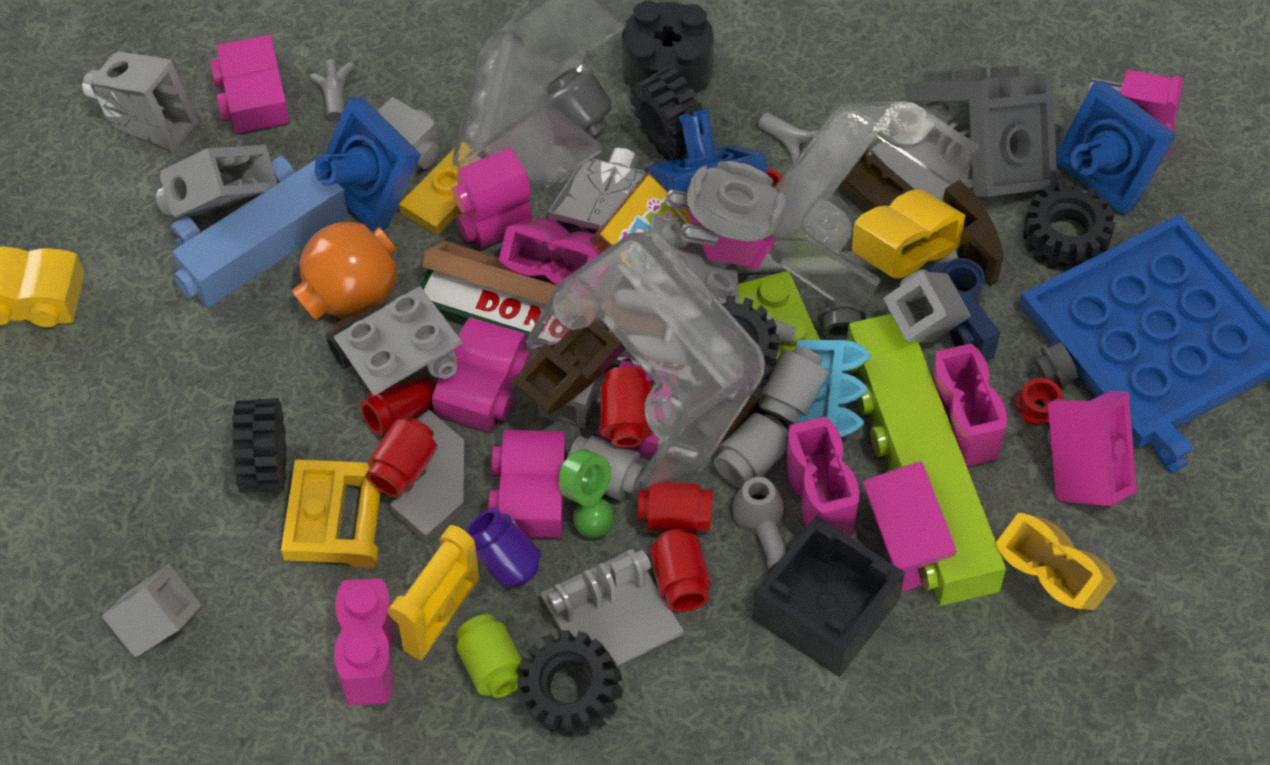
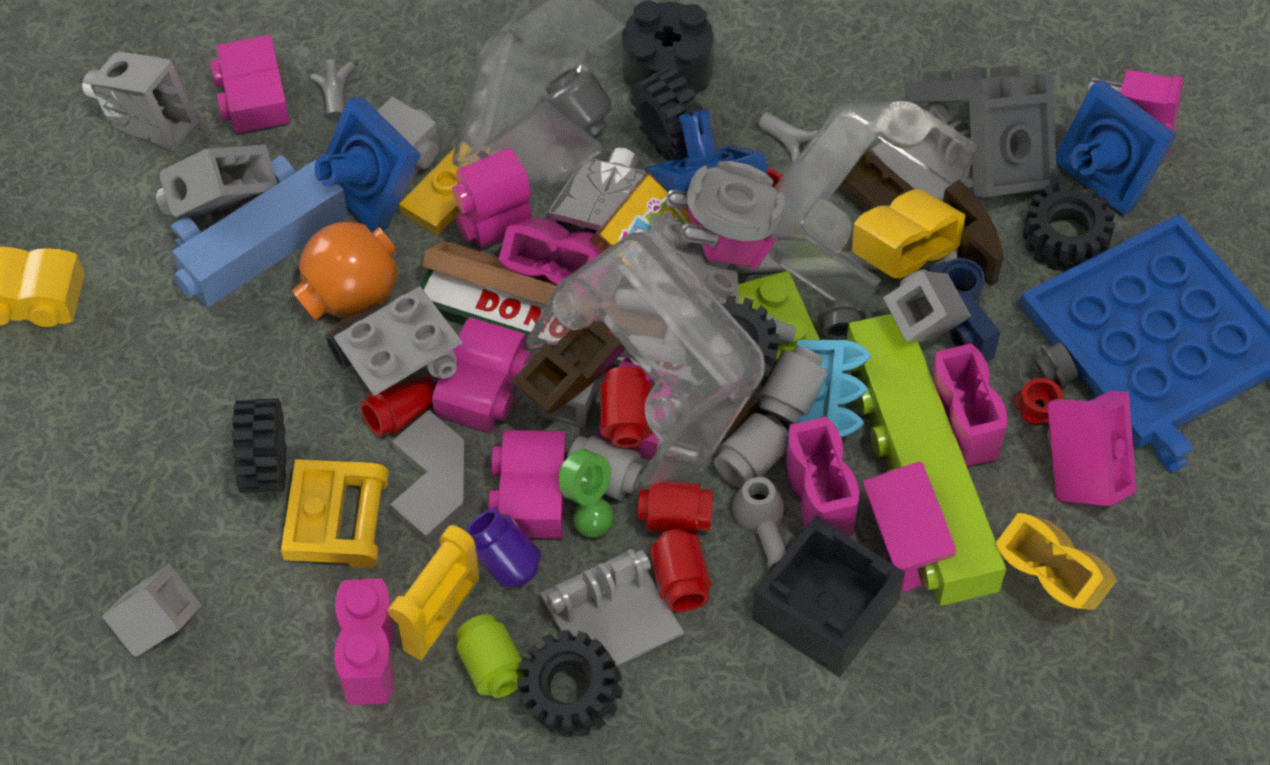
red brick [365,418,438,498] -> none

